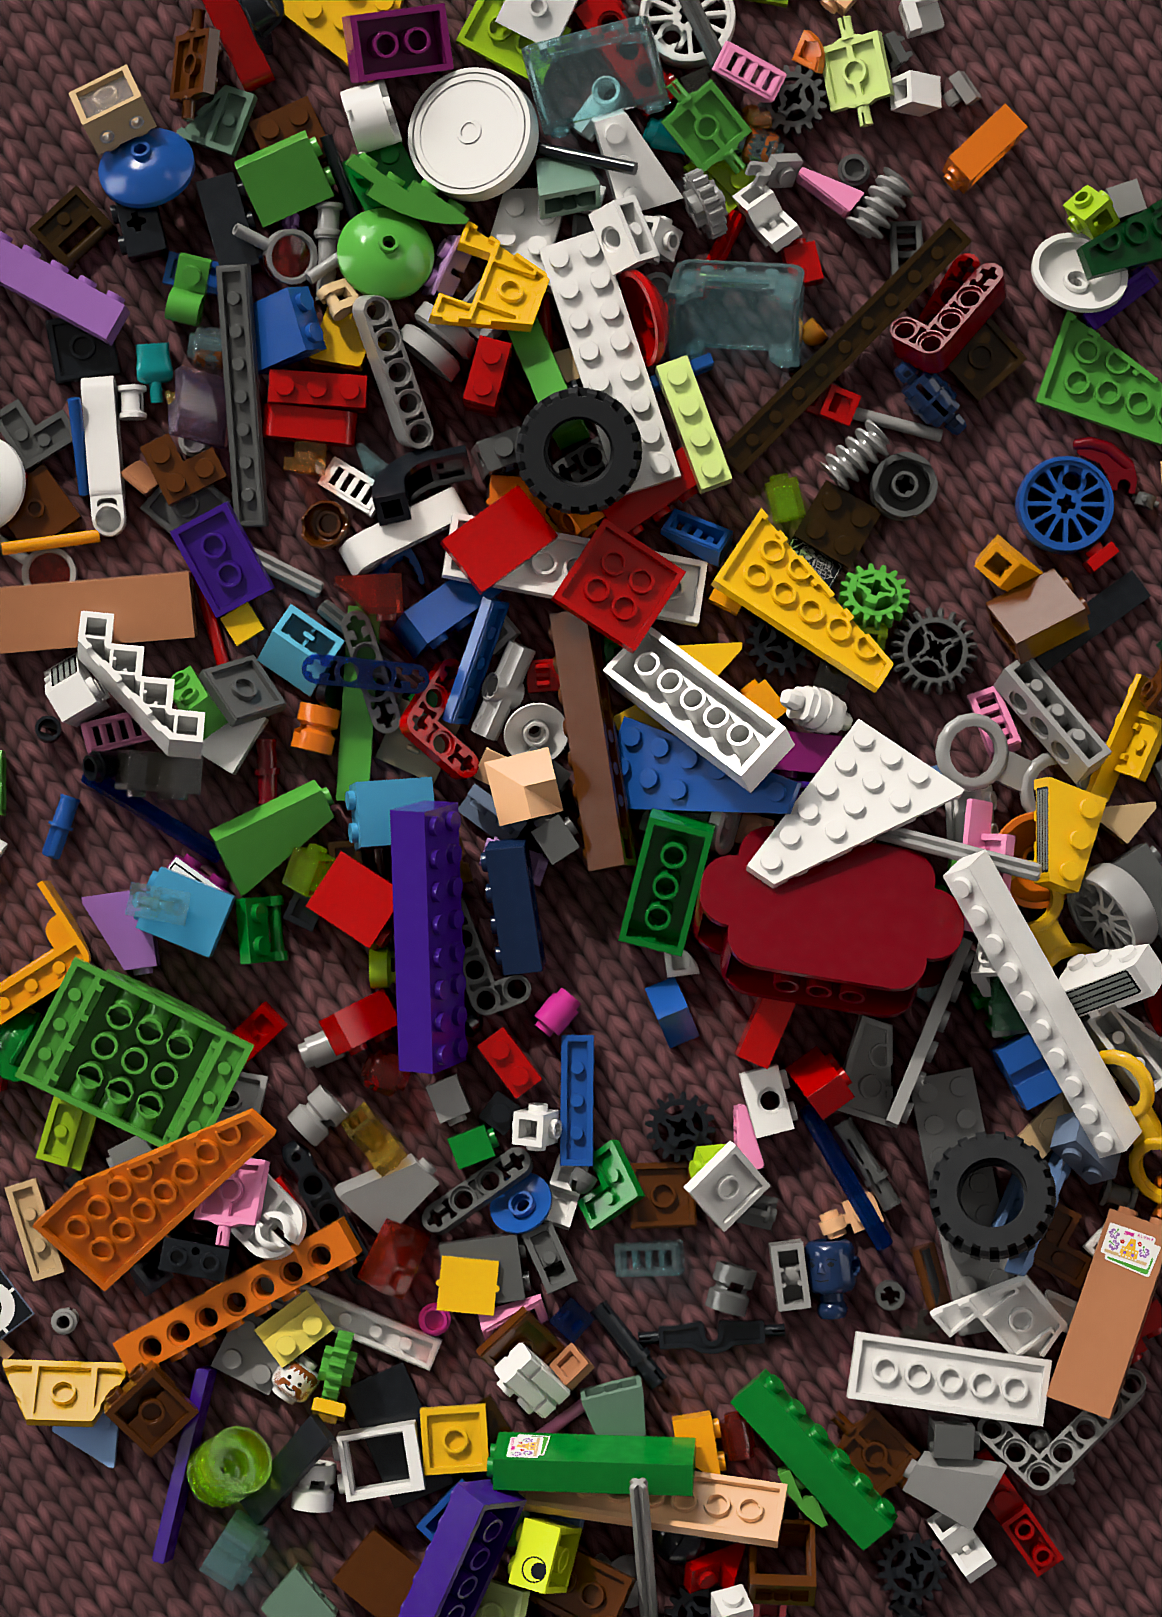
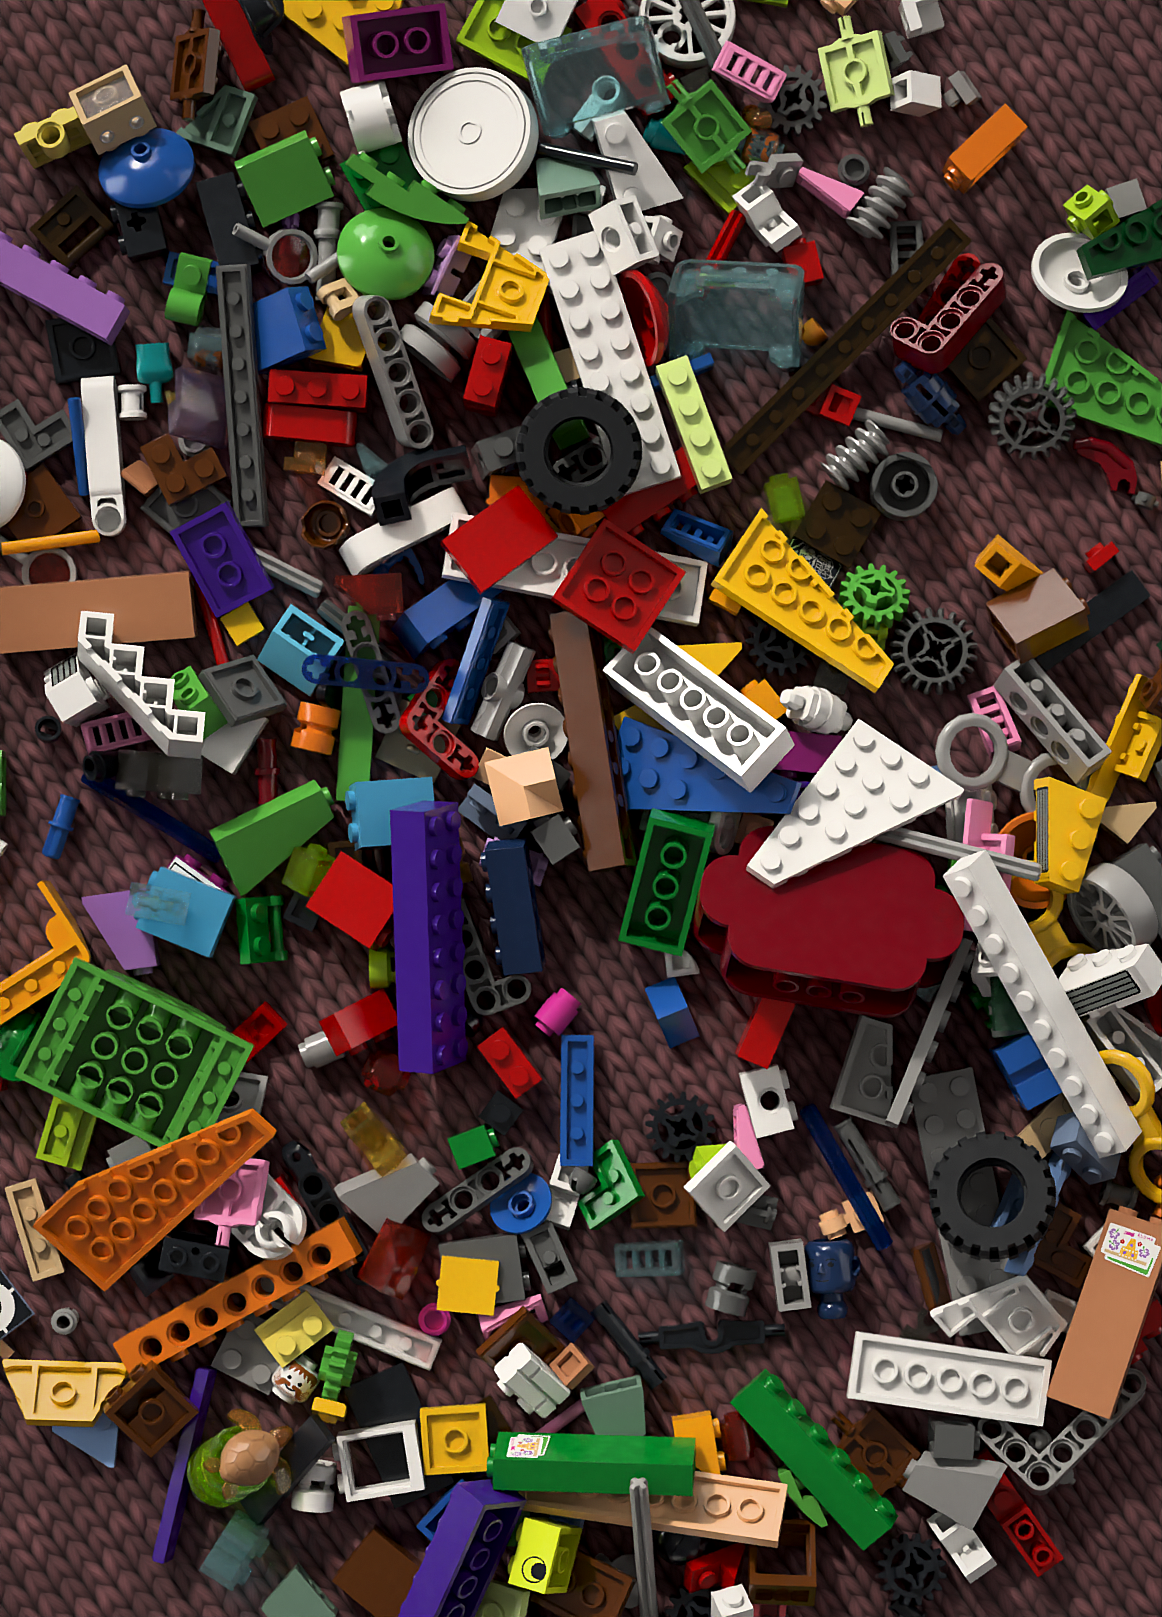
light grey wheel [287,1085,349,1147] -> none
black bar [320,134,360,221] -> none
light grey brick [426,1073,471,1126] -> none
white brick [512,1102,562,1151] -> none
light grey gear [682,168,728,240] -> none
red brick [785,1046,855,1120] -> none
orange tile [792,30,825,74] -> none
dark grey bush [875,1280,905,1311] -> none
blue piece [1015,456,1114,555] -> none
none -> light yellow plate [14,106,92,169]
none -> medium nougat animal [203,1408,293,1500]
none -> dark grey gear [988,372,1077,461]

